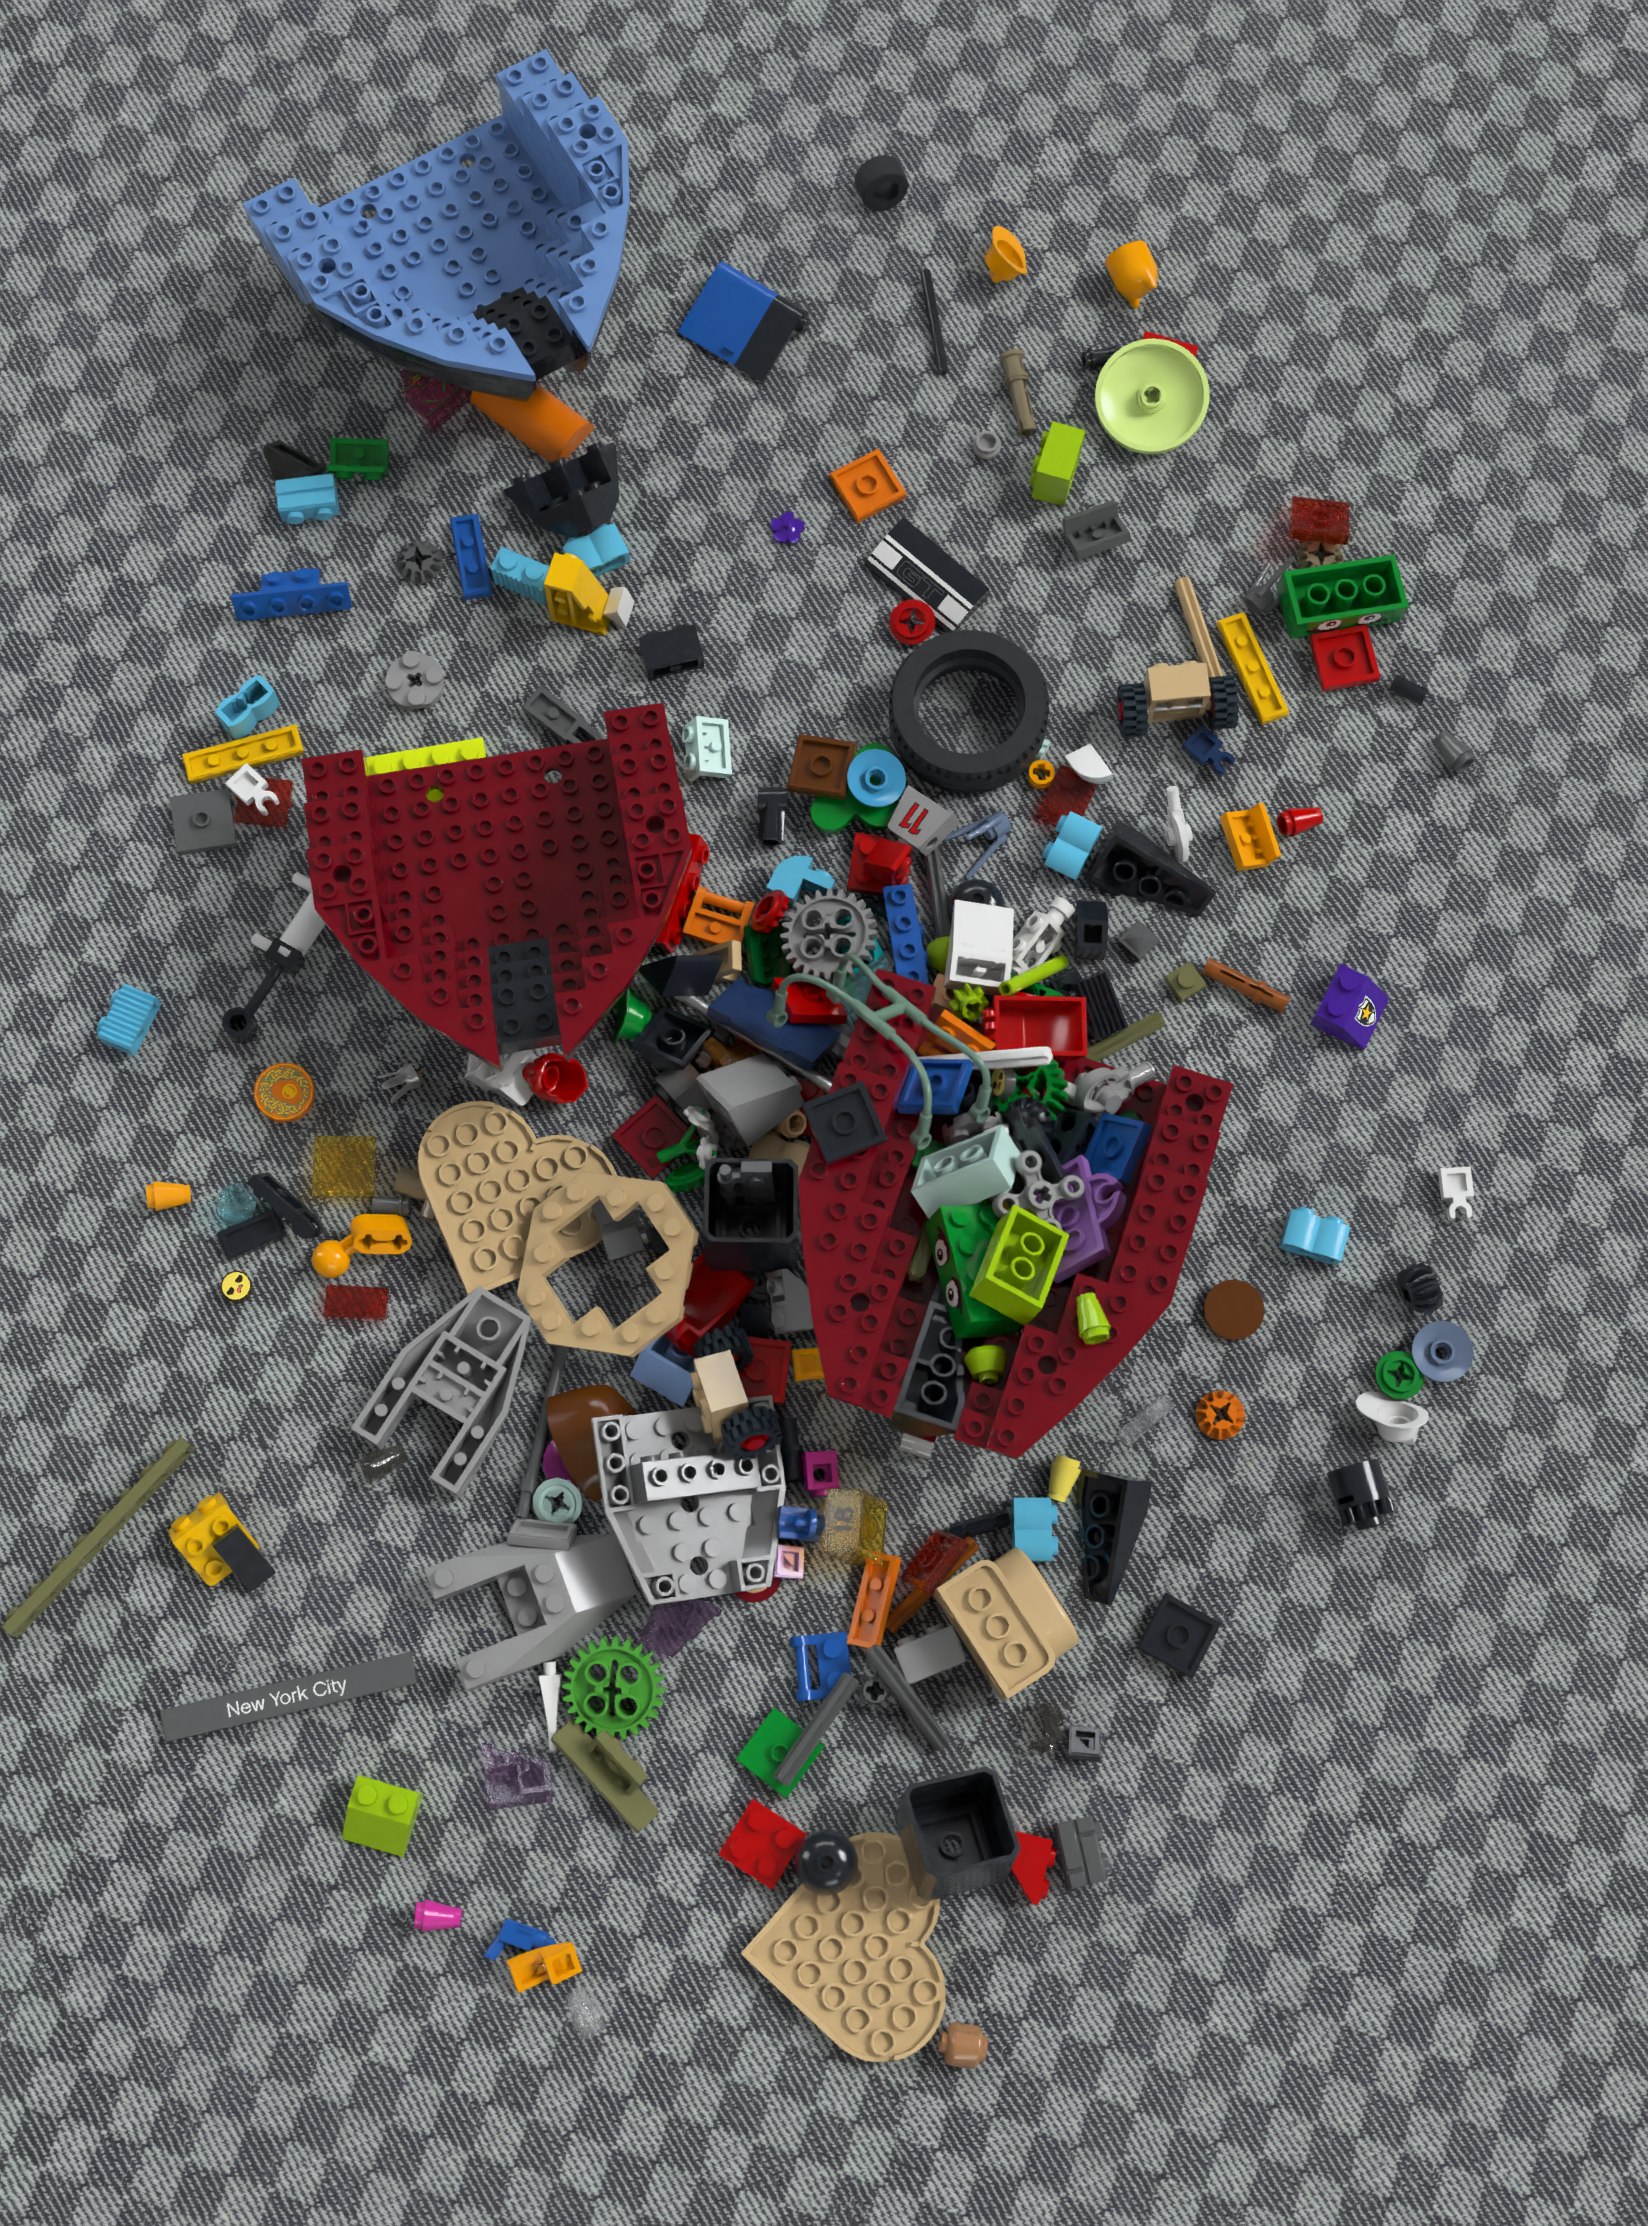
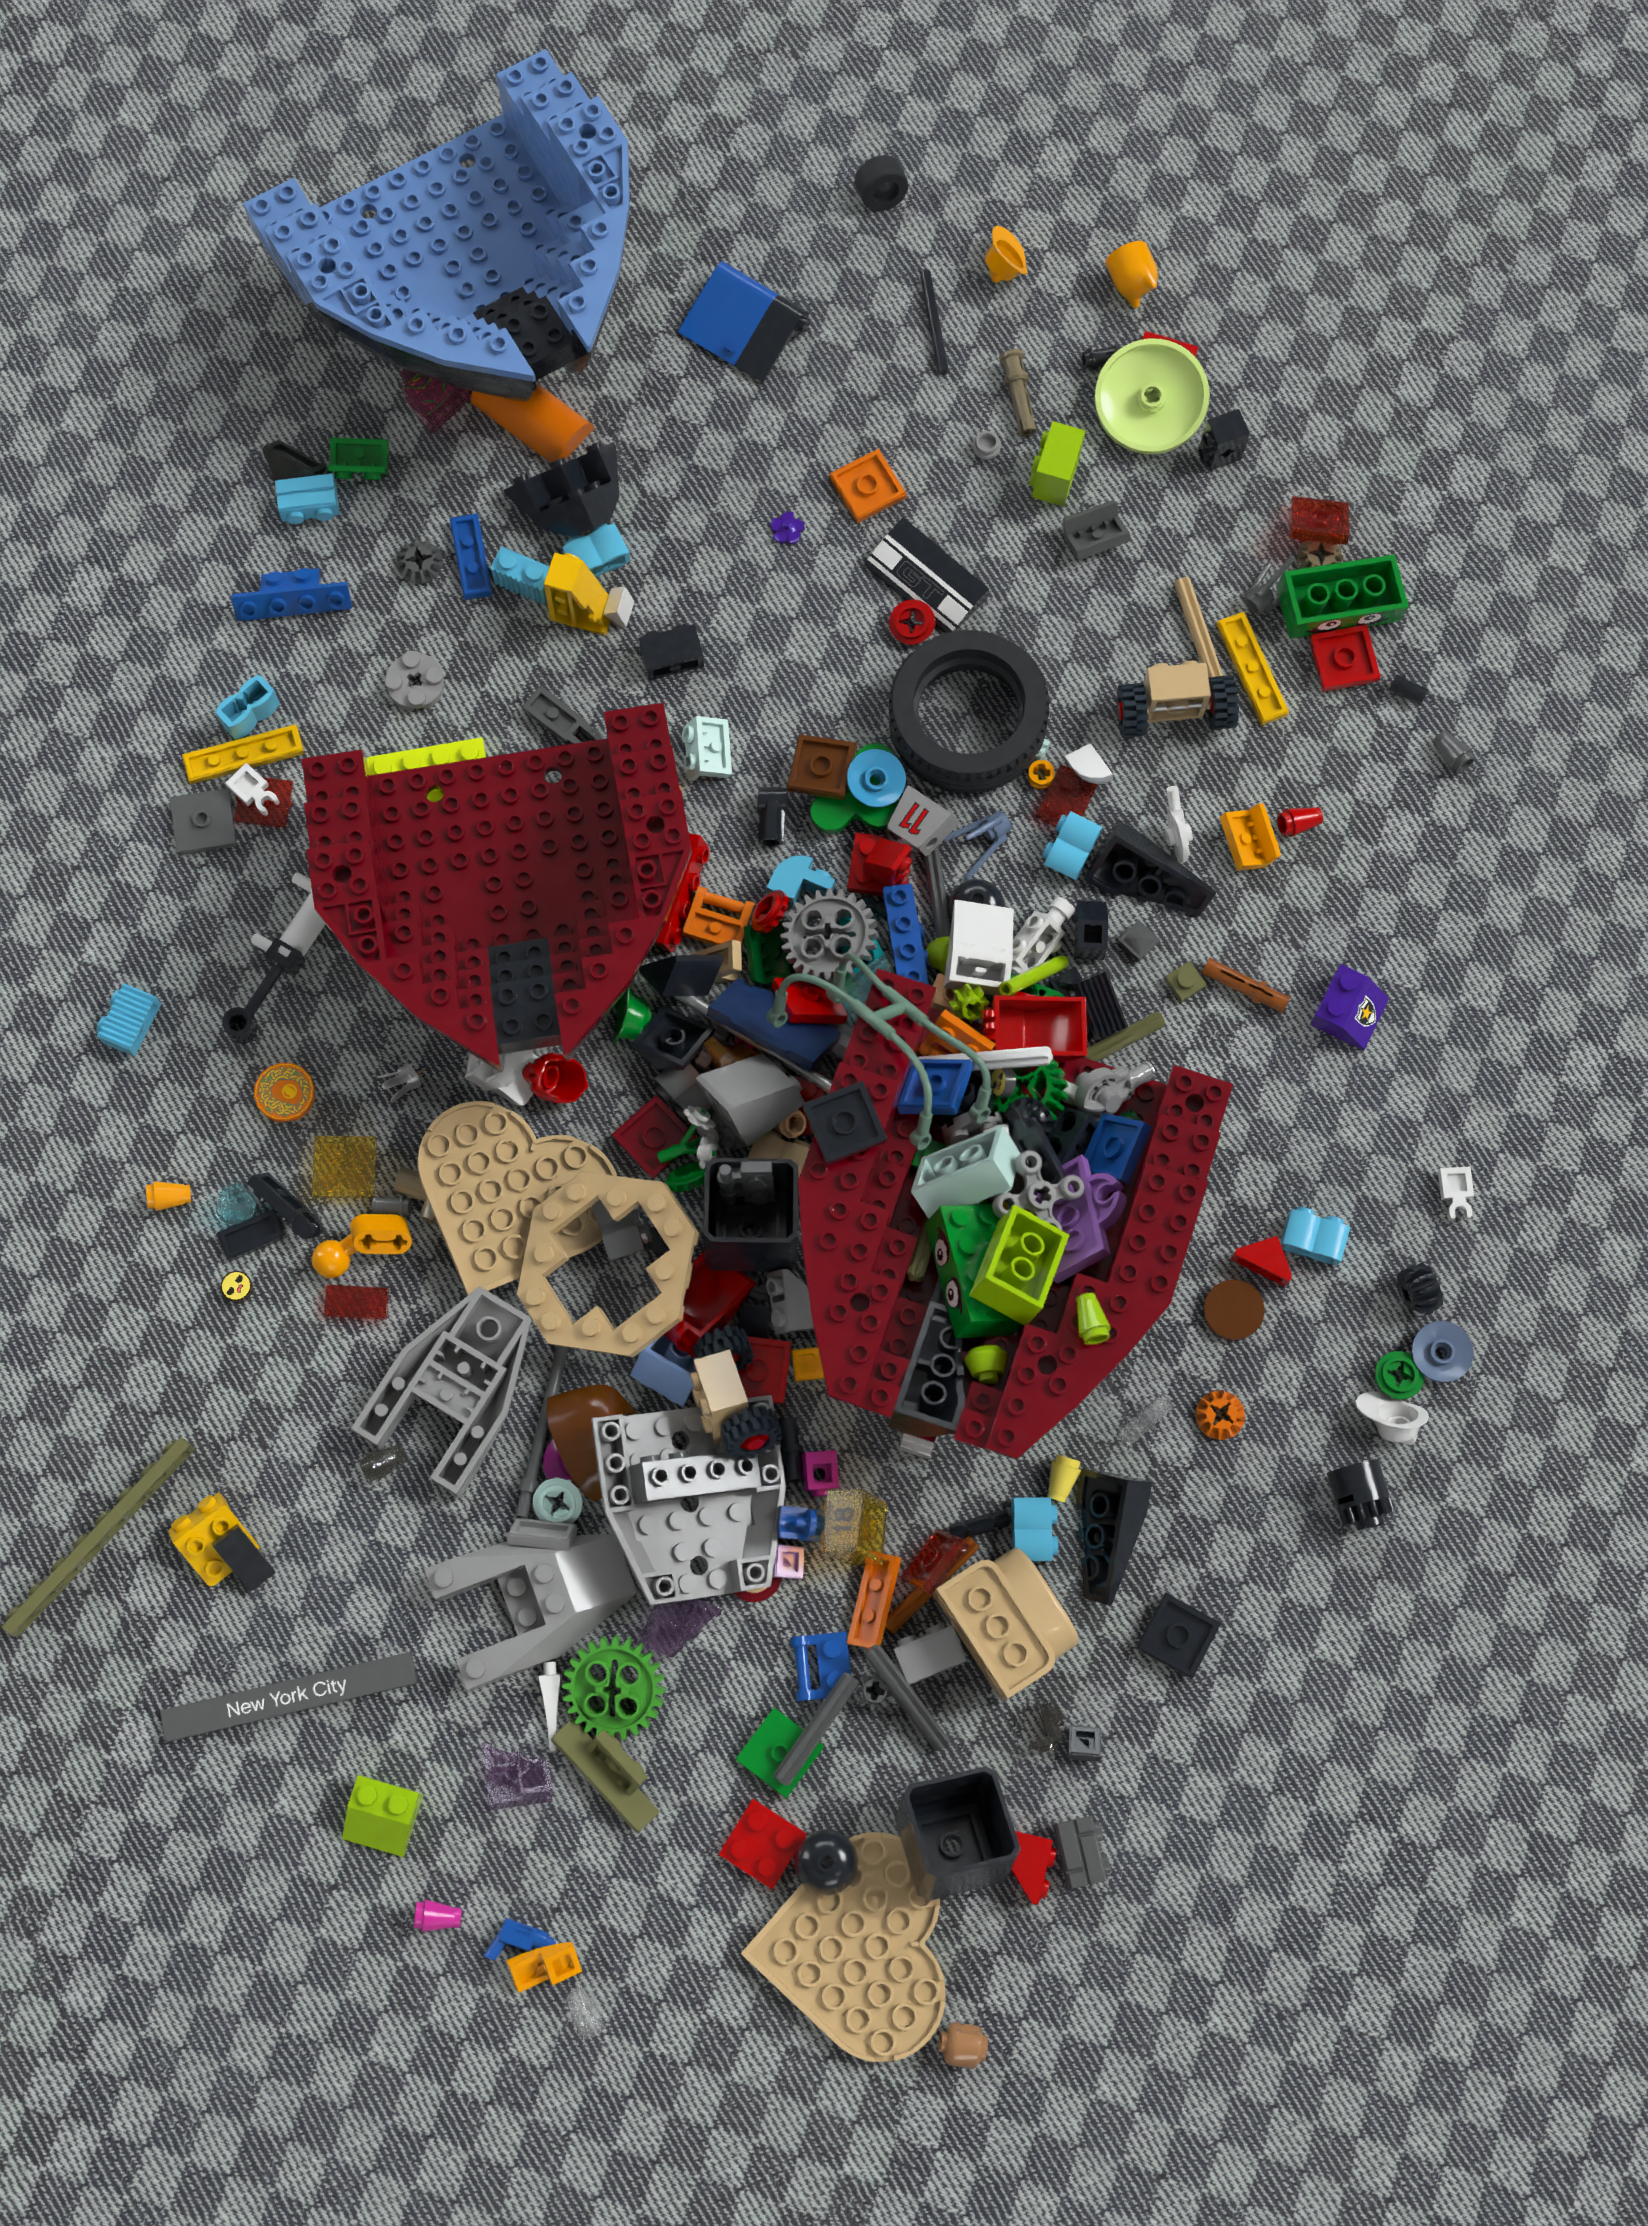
dark blue plate [1181,724,1235,777] -> none
none -> black brick [1198,409,1250,471]
none -> red slope [1230,1236,1292,1287]

